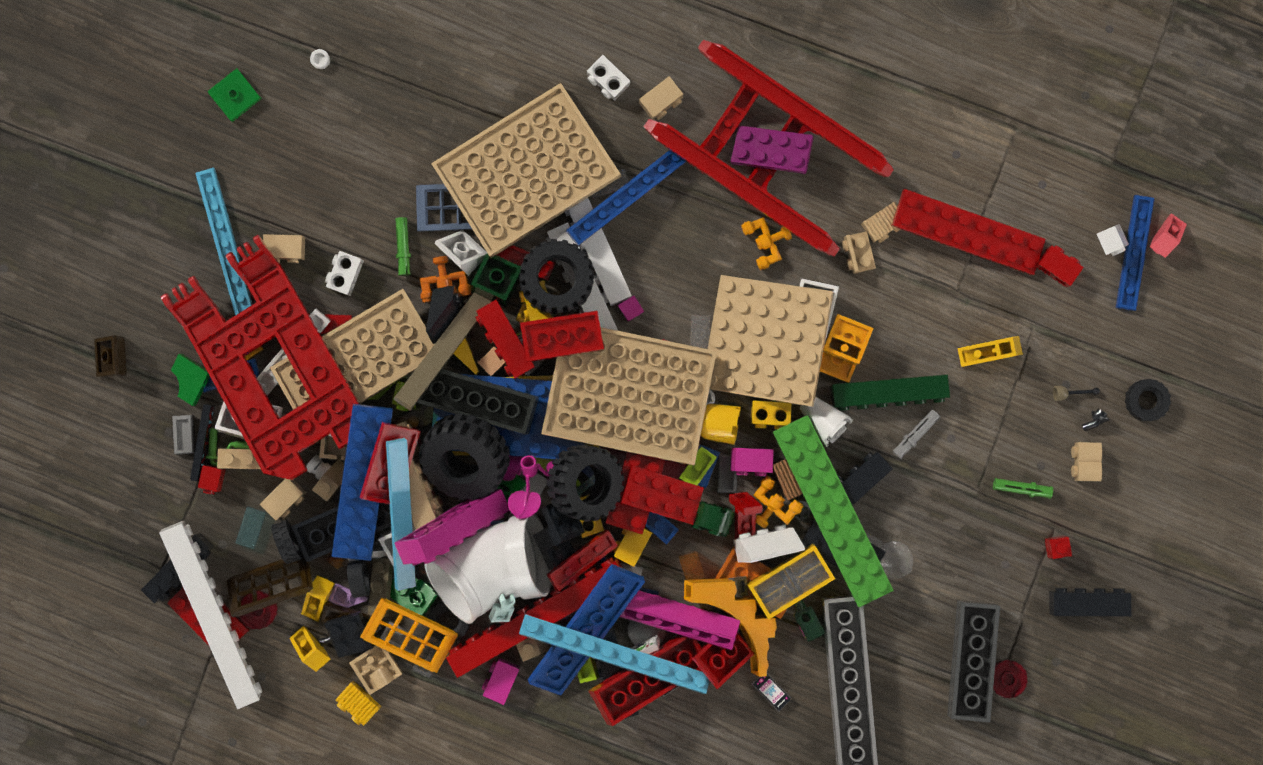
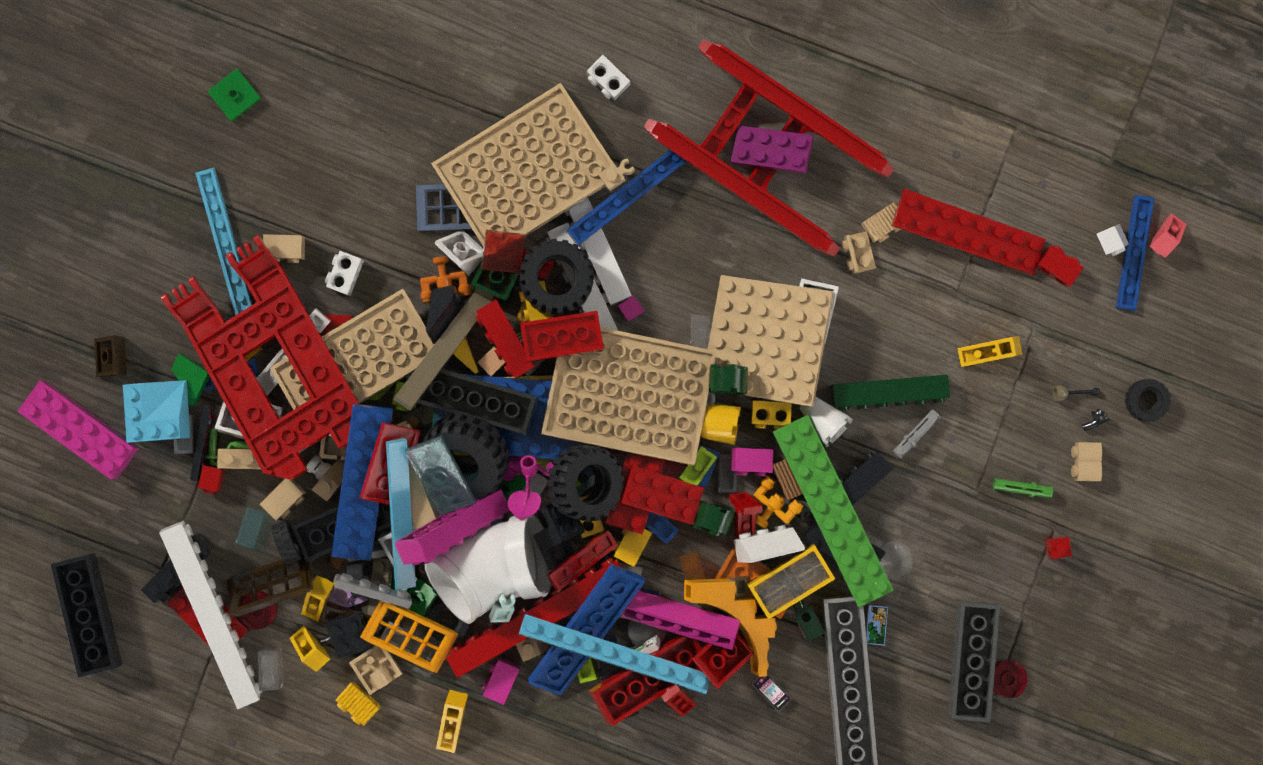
white tile [310,49,330,69] -> none
bright green pin [395,217,411,276] -> none
tan brick [639,76,683,120] -> none
light orange piece [741,217,792,270] -> none
light orange bracket [820,314,874,383] -> none
black brick [1049,588,1131,616] -> none
none -> dark pink brick [17,380,140,479]
none -> black brick [51,553,122,678]
none -> medium azure slope [123,380,191,443]
none -> clear brick [258,648,283,691]
none -> light grey plate [334,573,412,609]
none -> clear light blue plate [405,436,475,516]
none -> yellow slope [436,690,468,753]
none -> clear red plate [481,230,525,273]
none -> tan plate [598,159,635,191]
none -> red plate [661,684,697,717]
none -> dark green brick [708,364,748,395]
none -> tile [866,605,888,646]

